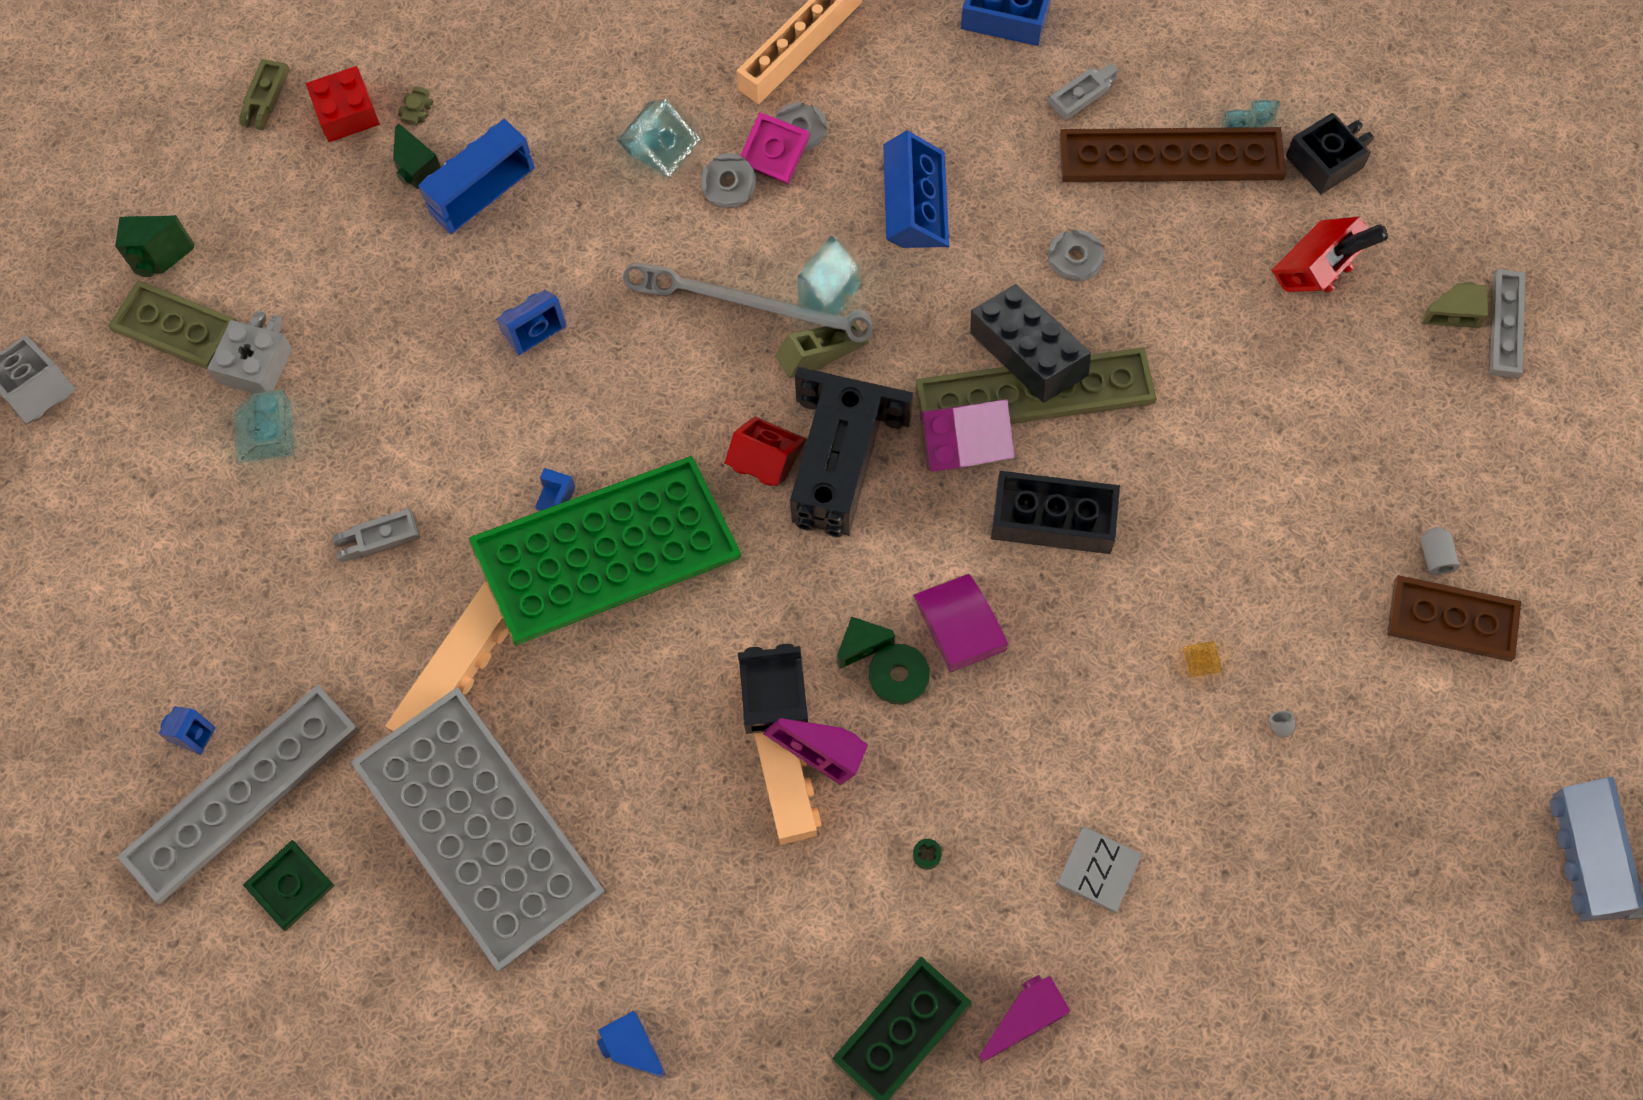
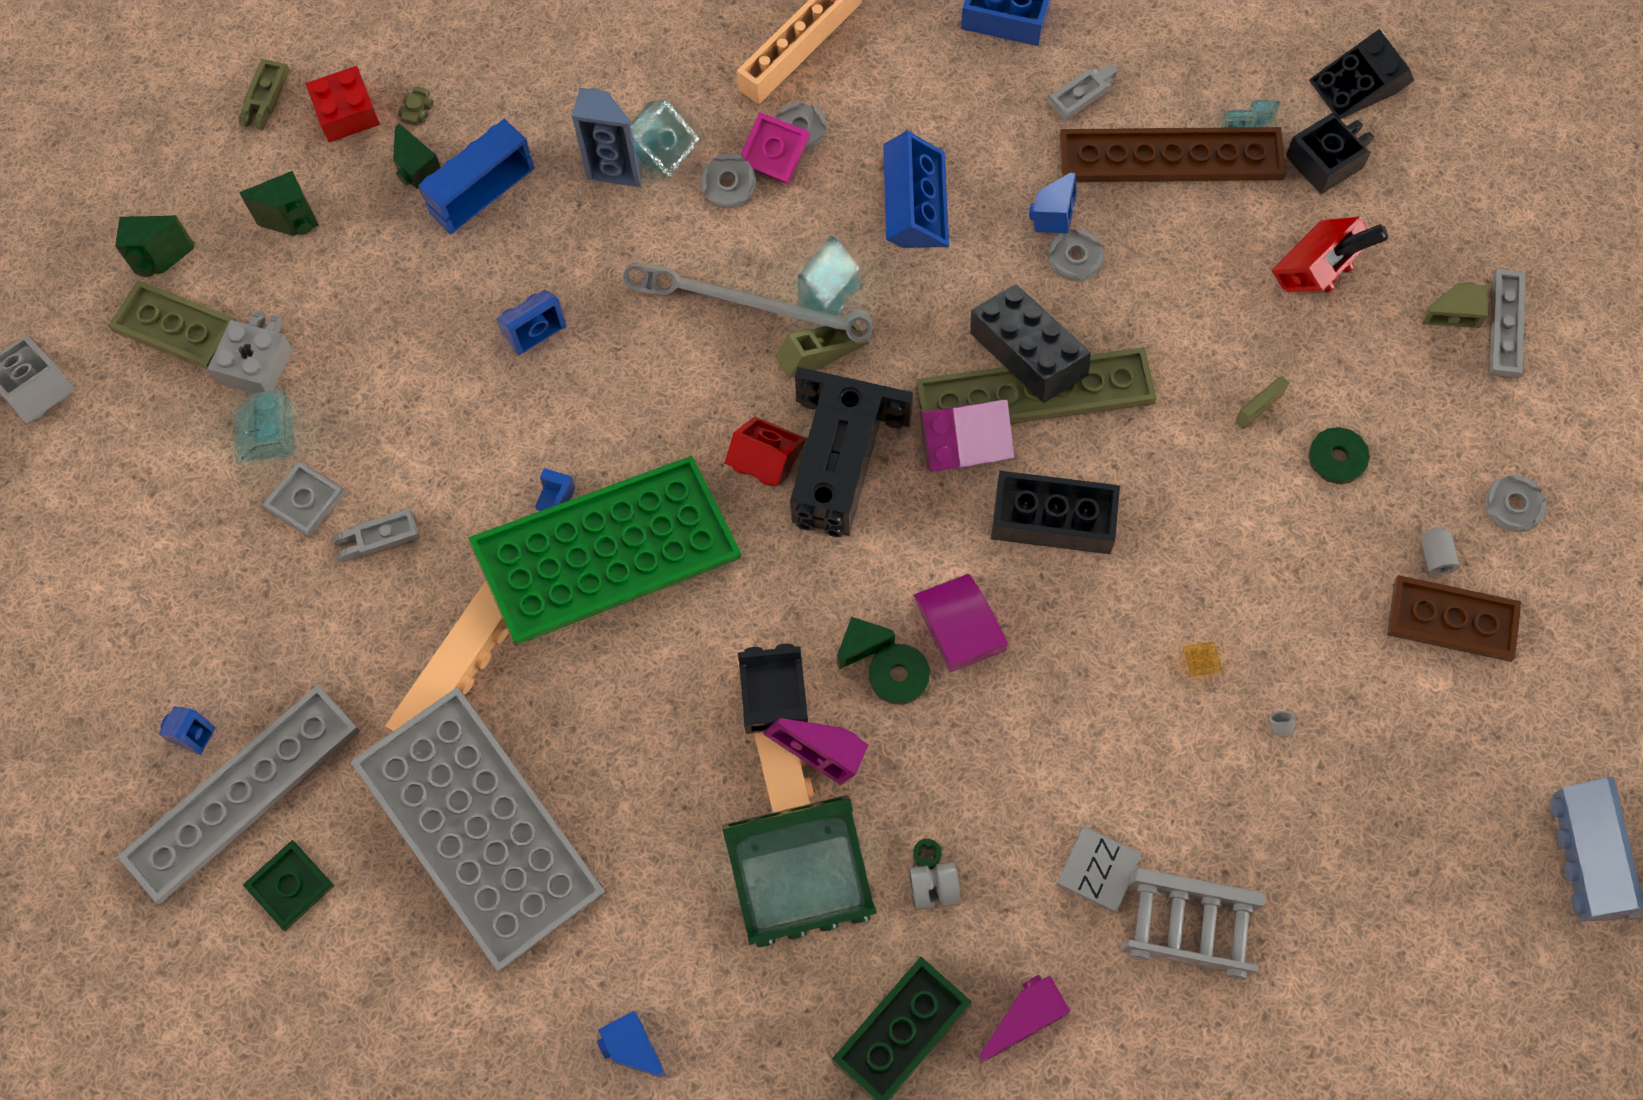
none -> dark green slope [239,171,319,236]
none -> light grey tile [261,461,346,538]
none -> sand blue slope [572,88,642,187]
none -> clear light blue panel [722,795,877,947]
none -> light grey wheel [909,862,961,910]
none -> slope [1029,173,1077,233]
none -> light grey fence [1120,868,1266,980]
none -> olive tile [1236,376,1290,429]
none -> dark green tile [1308,427,1370,484]
none -> black slope [1309,29,1414,119]
none -> light grey tile [1484,475,1547,532]

